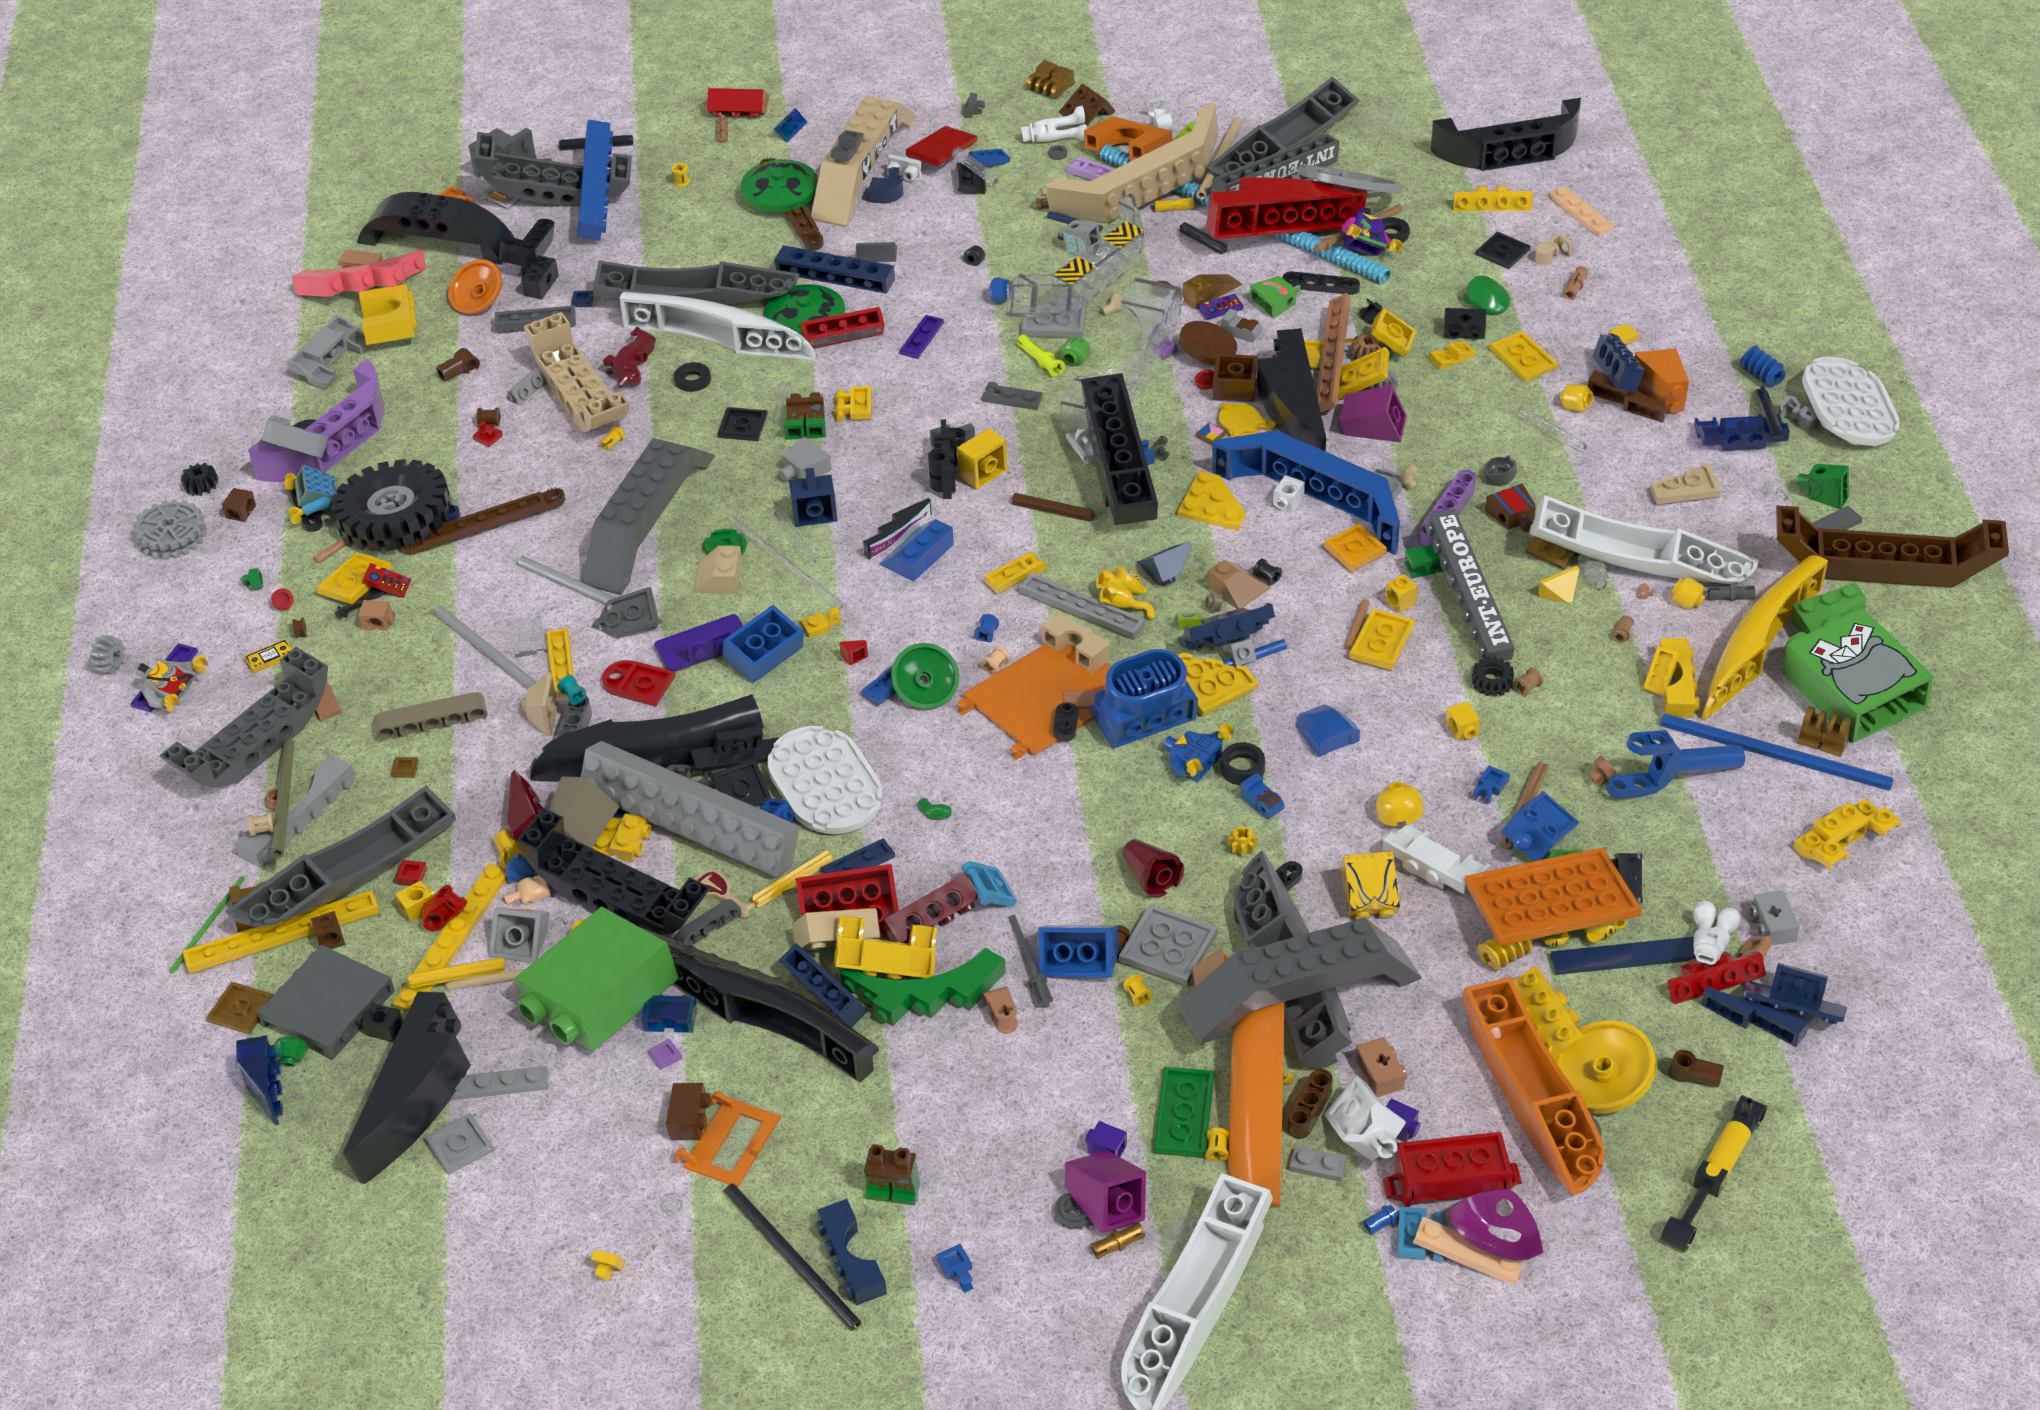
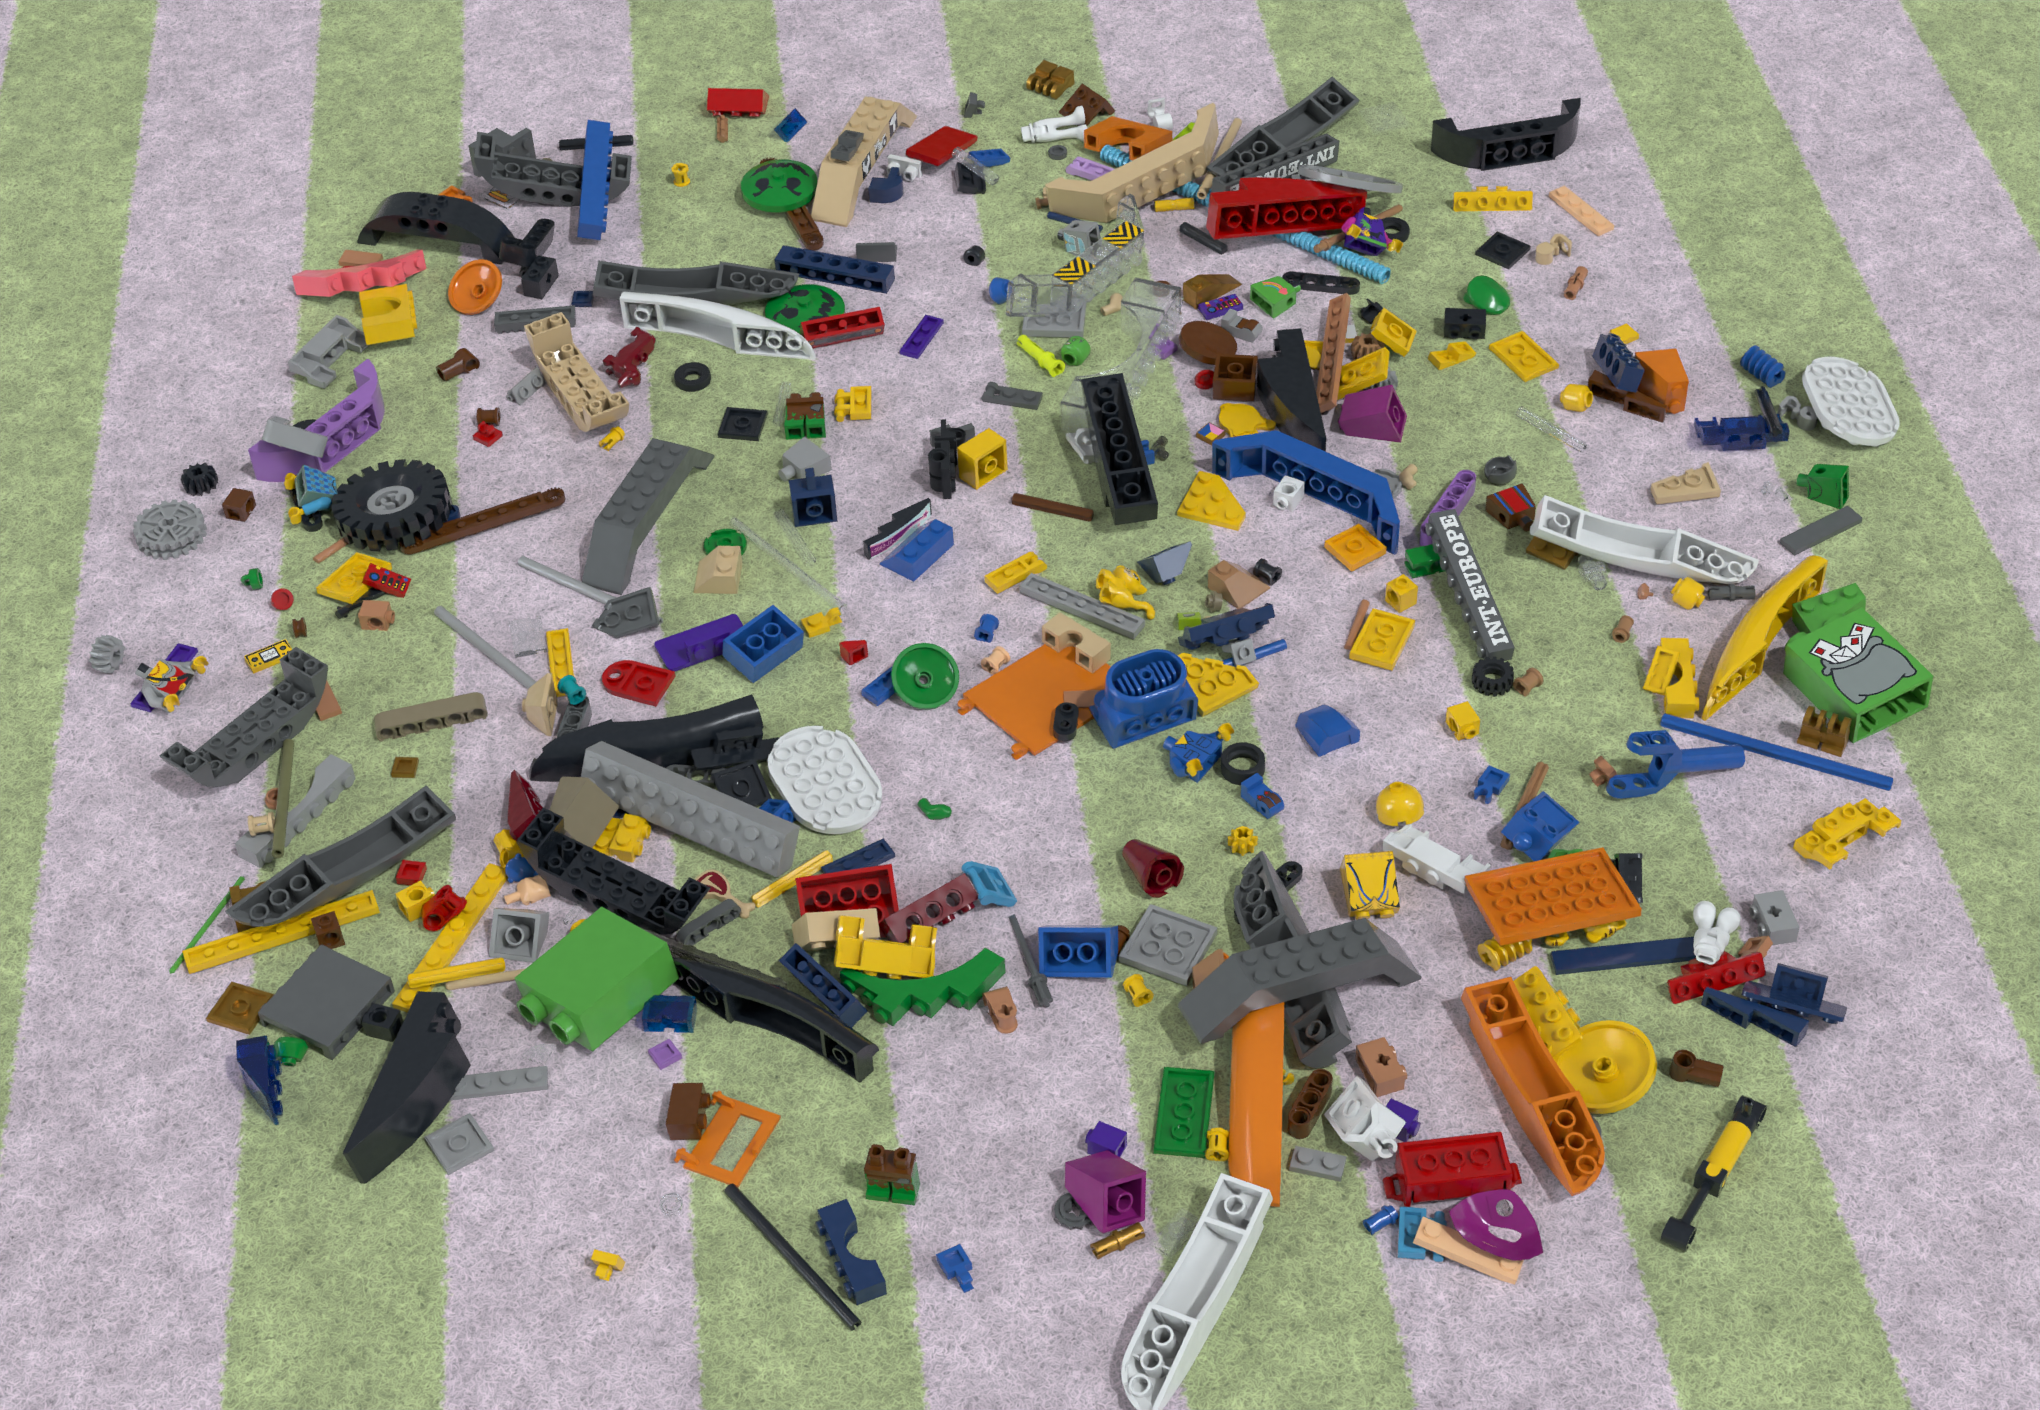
yellow slope [1538,566,1579,603] -> none
reddish brown slope [1776,505,2009,588] -> none

